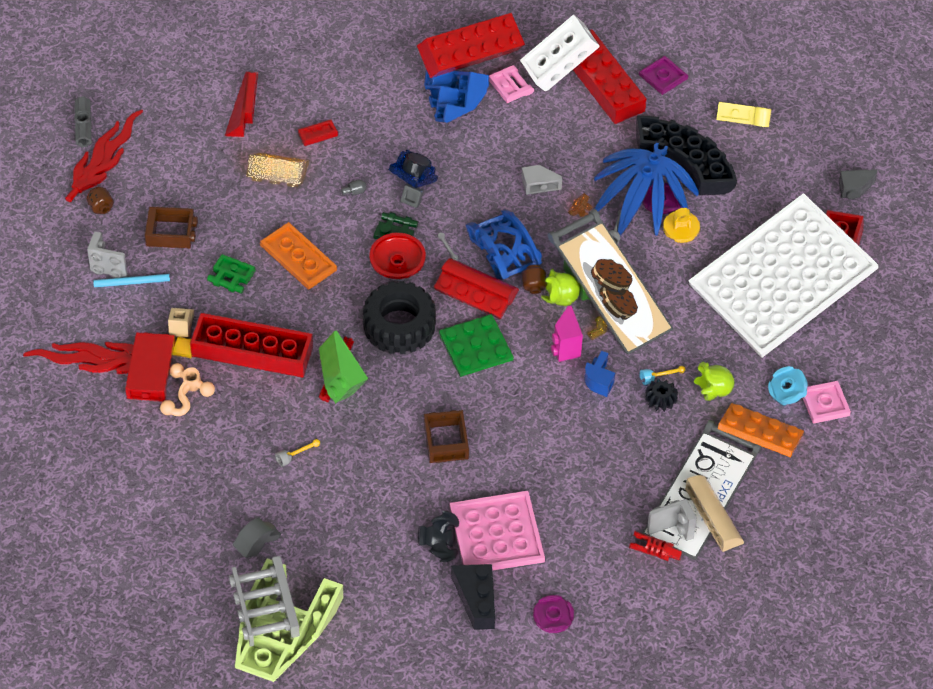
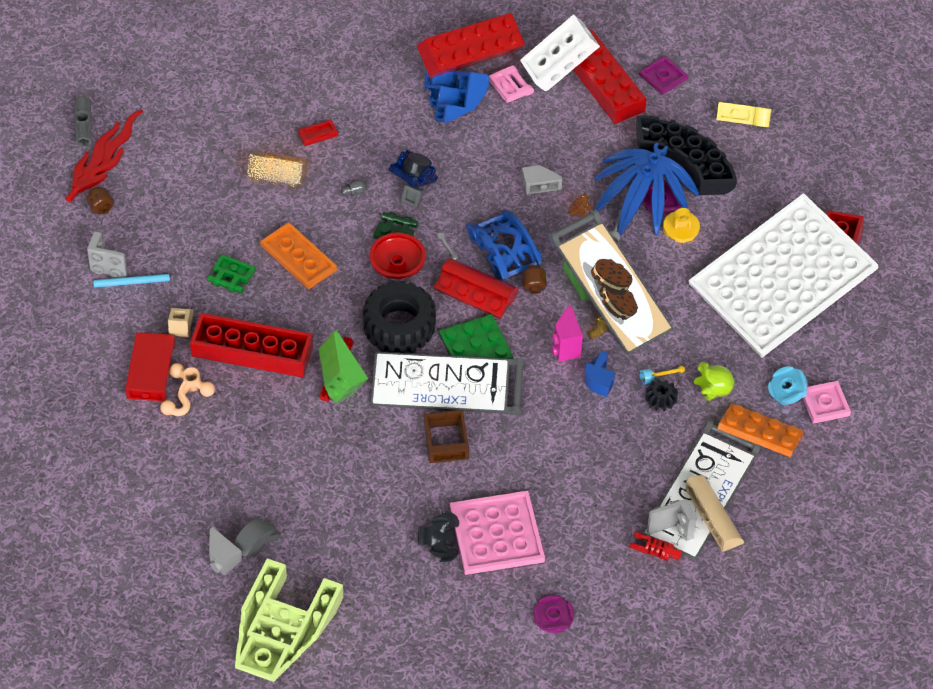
red piece [23,342,134,374] -> none
reddish brown window [145,207,198,249] -> none
yellow tile [173,337,192,358] -> none
red wedge [225,72,258,137] -> none
light grey fence [229,556,300,647] -> none
hinge [275,439,320,467] -> none
black wedge [451,564,495,630] -> none
lime hair [541,269,580,306] -> none
dark grey slope [839,169,877,199] -> none
none -> light grey slope [209,527,242,576]
none -> white flag [371,352,525,415]

